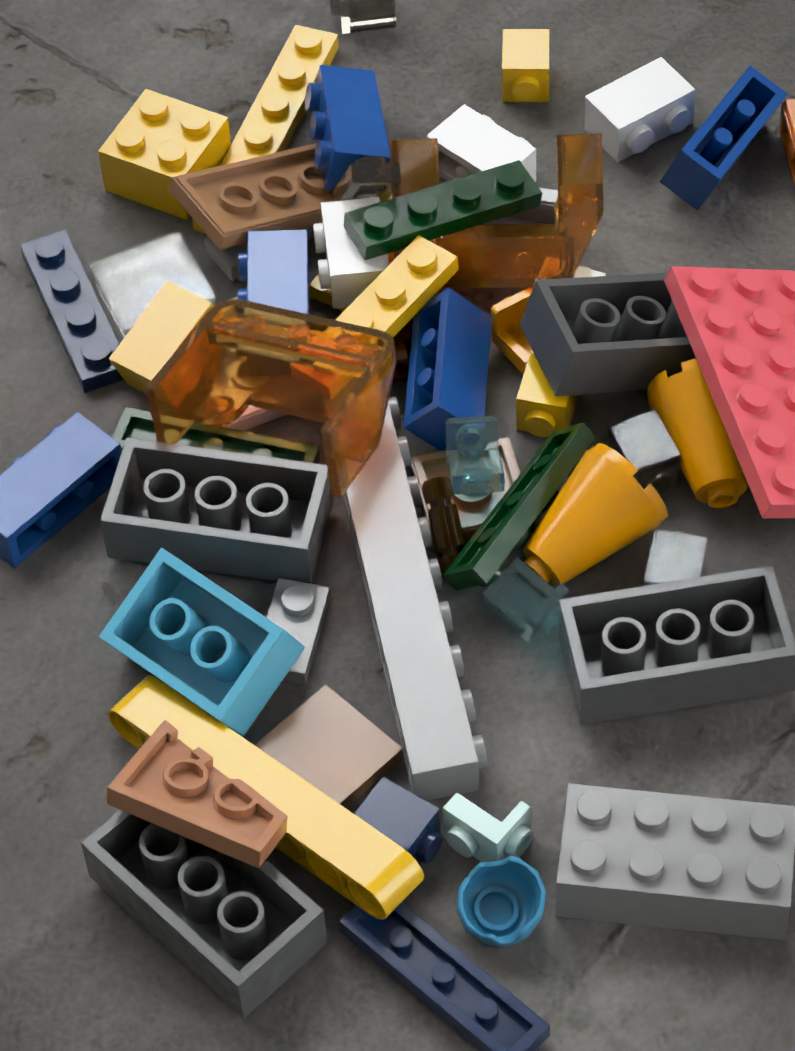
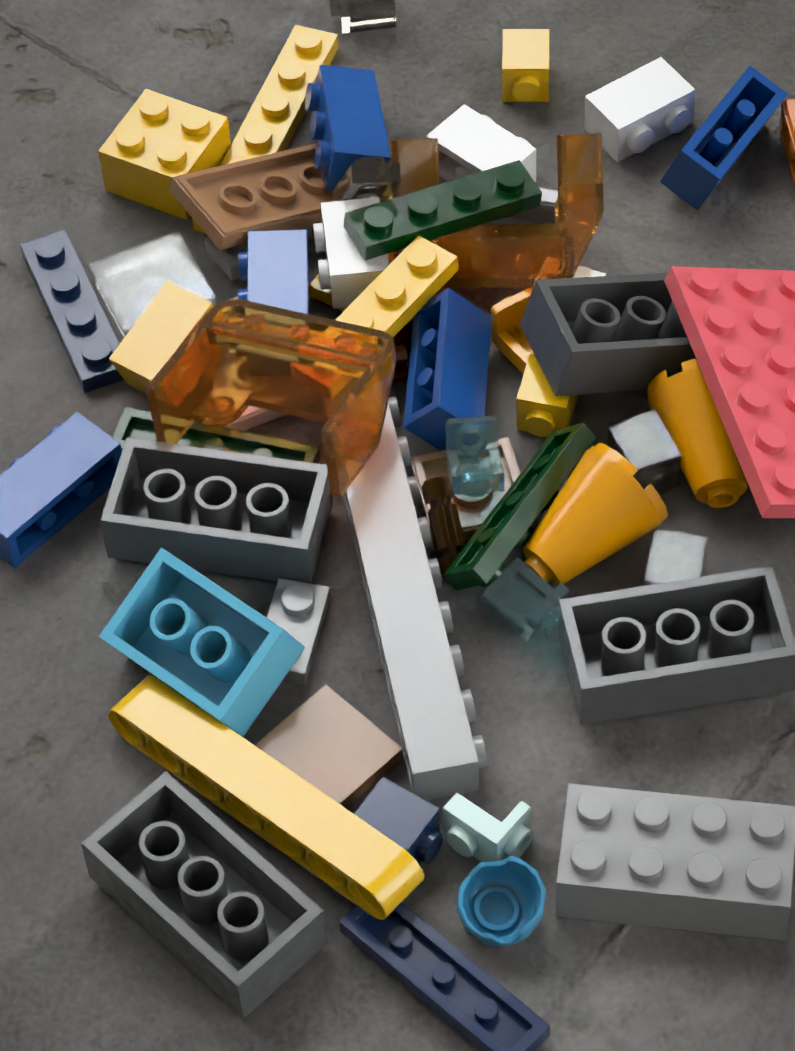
nougat wing [107,719,288,868] -> none

